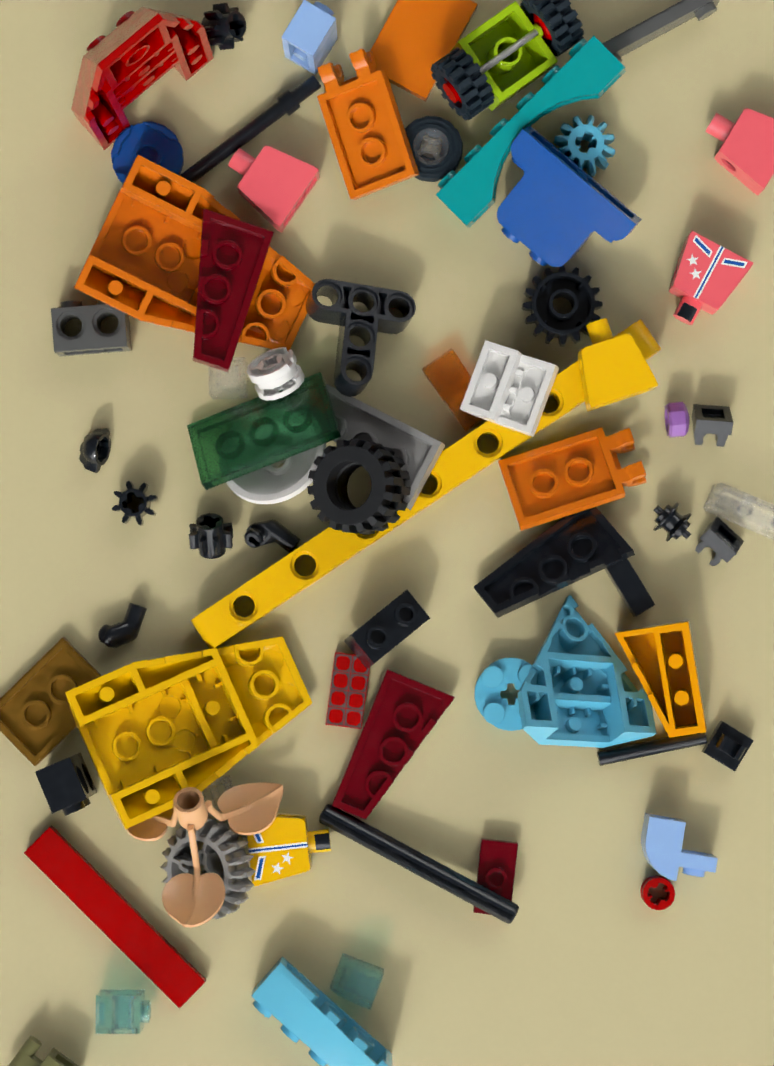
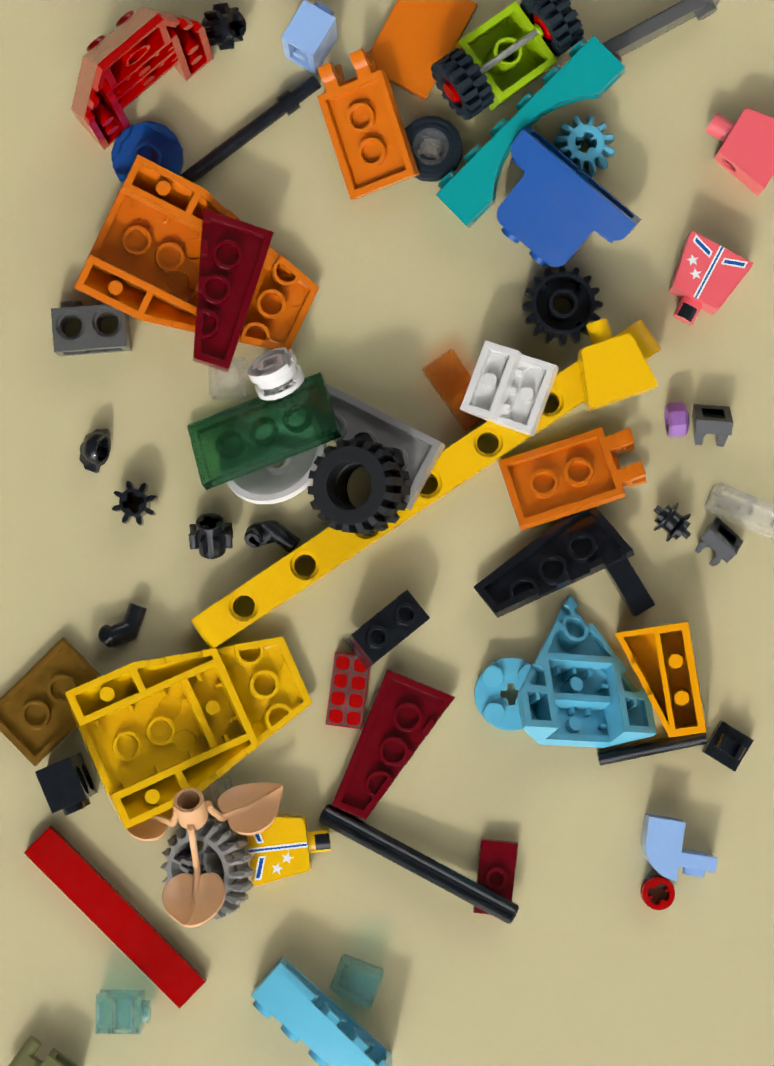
coral torso [228,145,320,233] -> none
black beam [306,279,416,397] -> none

